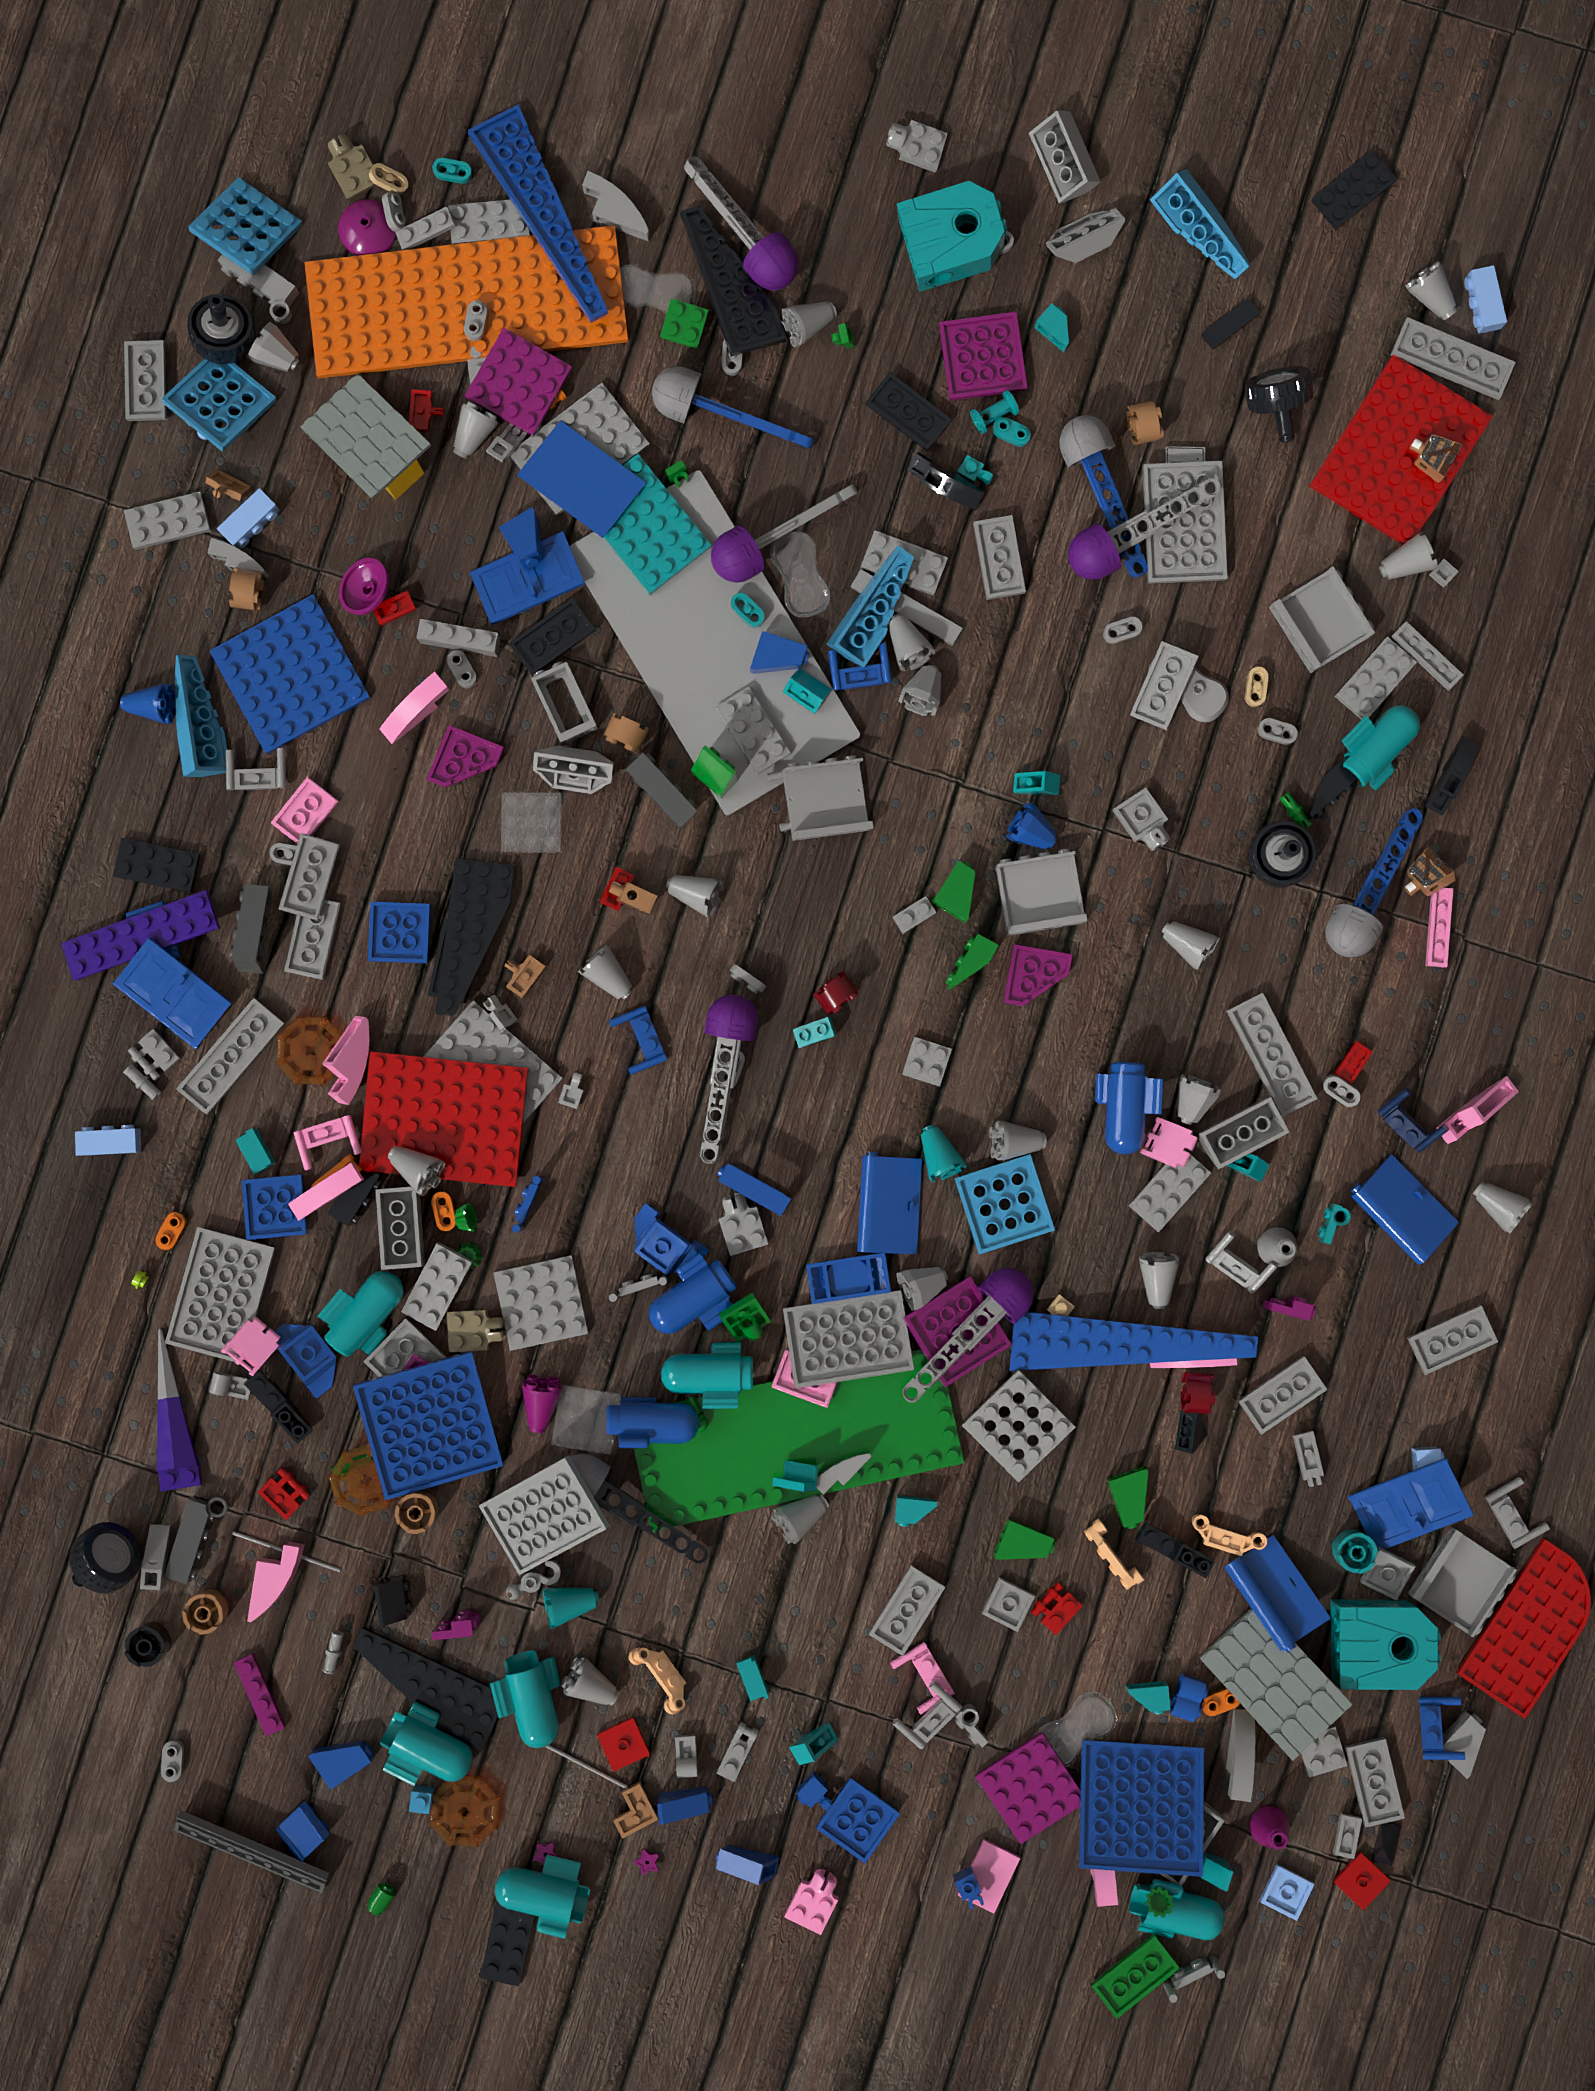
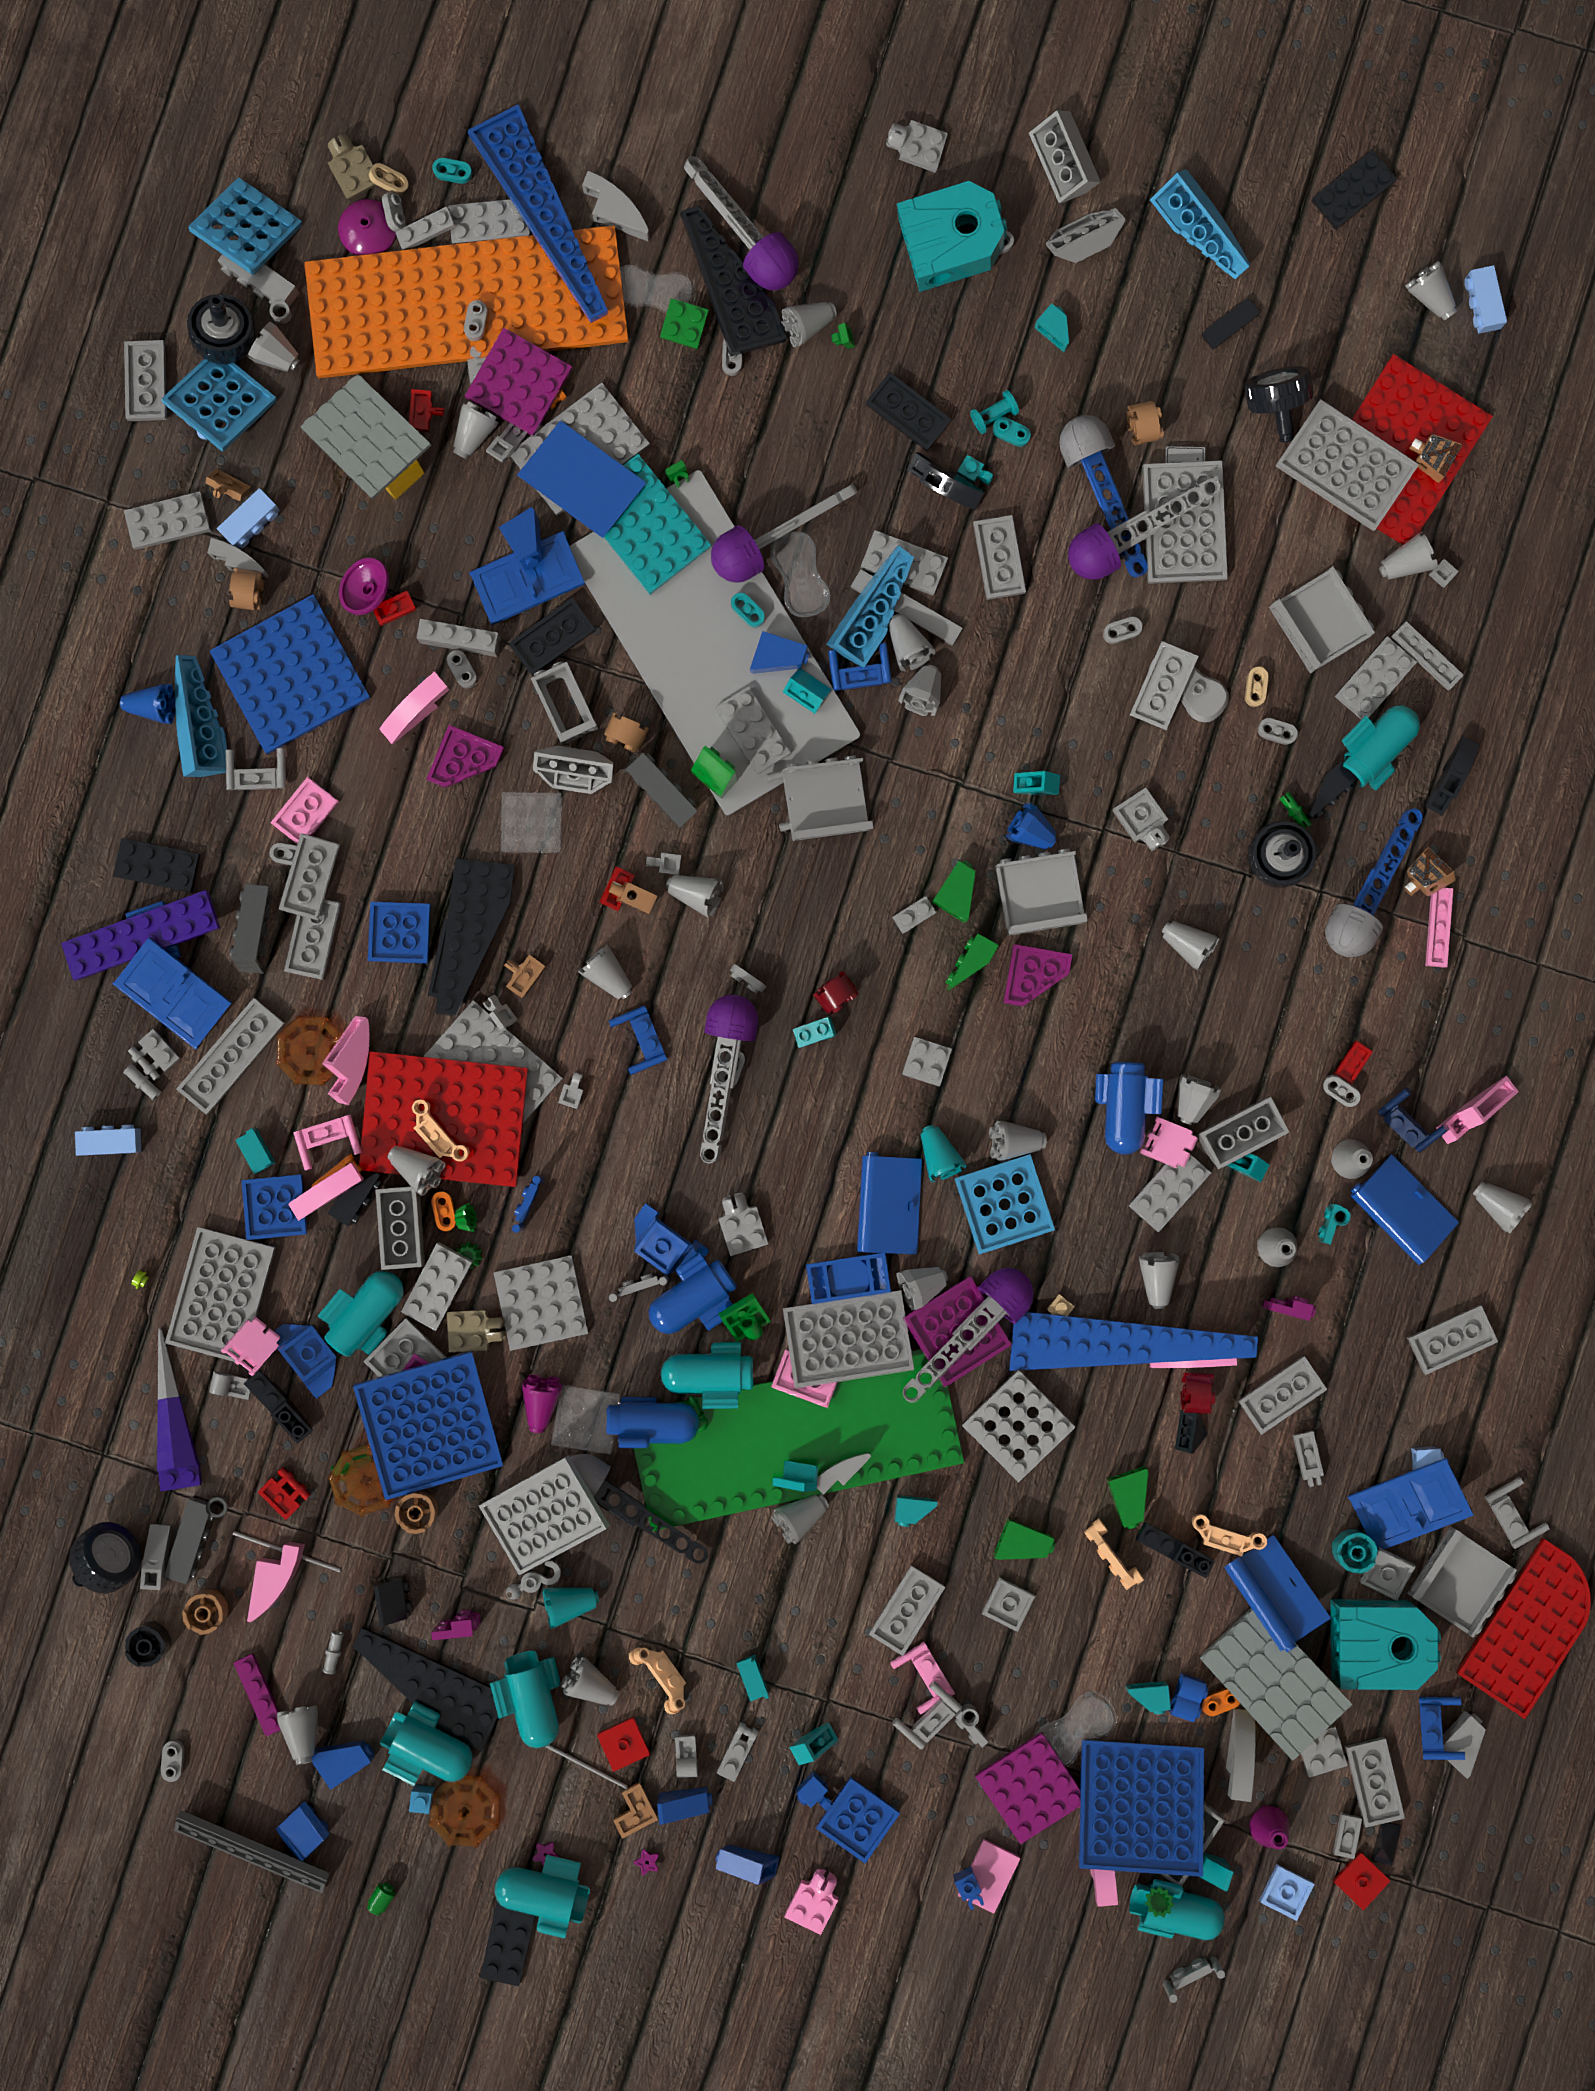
orange plate [155,1212,187,1250] -> none
piece [652,366,814,449] -> none
blue window [717,1163,791,1216] -> none
magenta plate [939,312,1027,401] -> none
red plate [1031,1582,1083,1635] -> none
green plate [1091,1934,1180,2019] -> none
light grey plate [1205,1231,1278,1294] -> none
light grey plate [1226,993,1317,1117] -> none
light grey plate [1390,317,1515,400] -> none
none -> light grey cone [277,1706,318,1765]
none -> light nougat plate [412,1099,470,1161]
none -> light grey plate [646,853,681,875]
none -> light grey plate [1276,399,1419,531]
none -> light grey cone [1331,1139,1373,1179]

